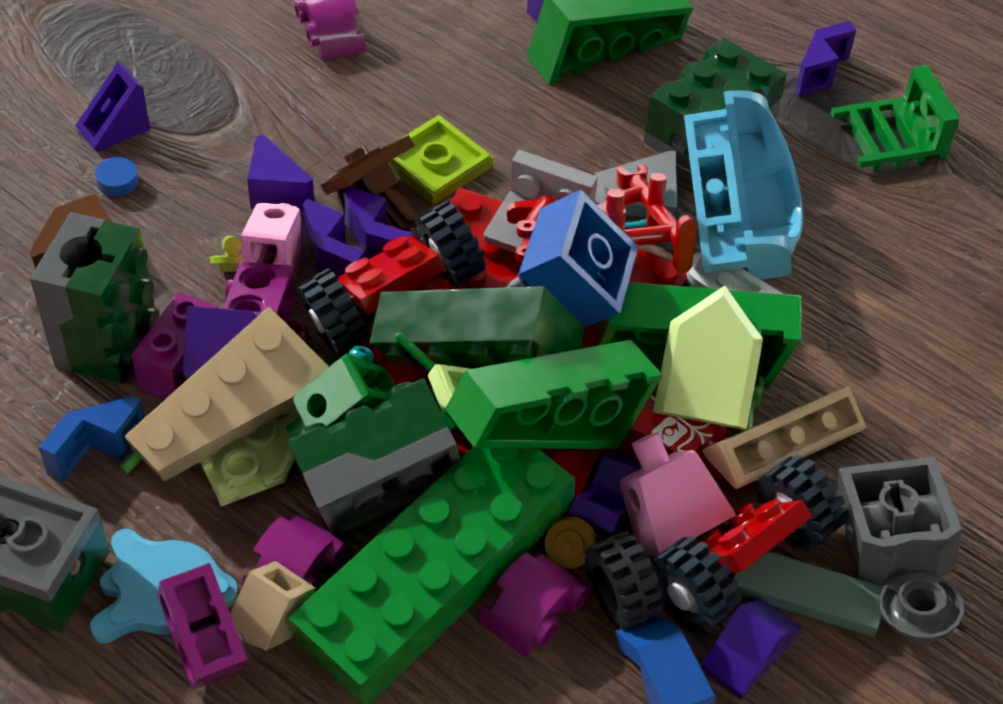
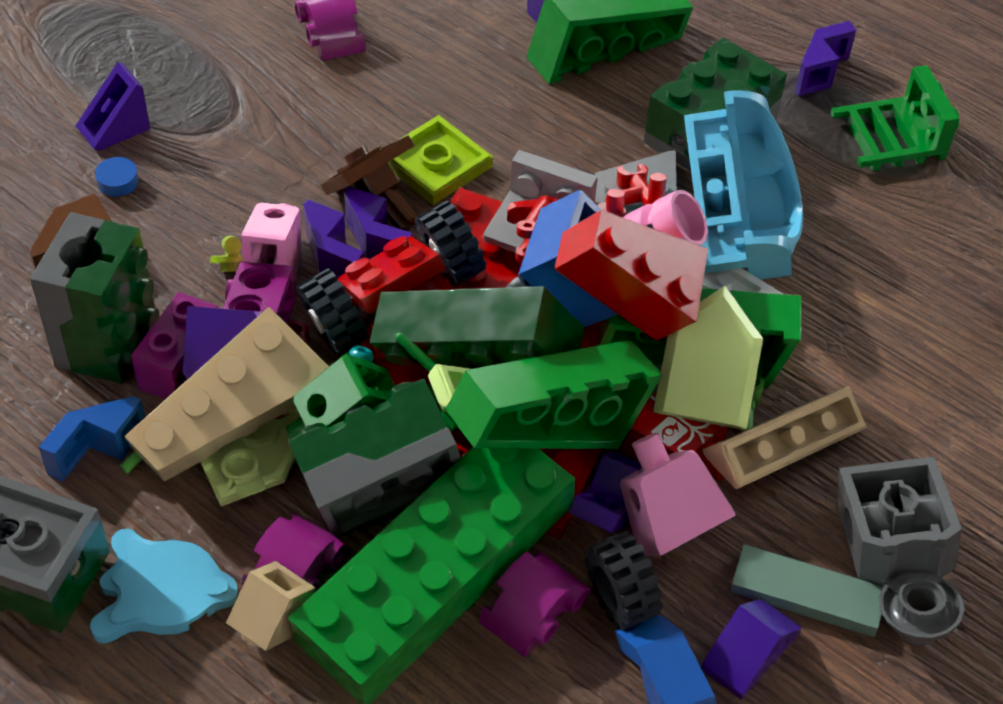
magenta brick [157,563,248,690] -> none
dark purple slope [247,134,315,211] -> none
pearl gold wheel [545,516,596,569] -> none
black plate [651,455,847,635] -> none
none -> red wedge [554,210,708,341]
none -> bright pink wheel [623,190,708,245]

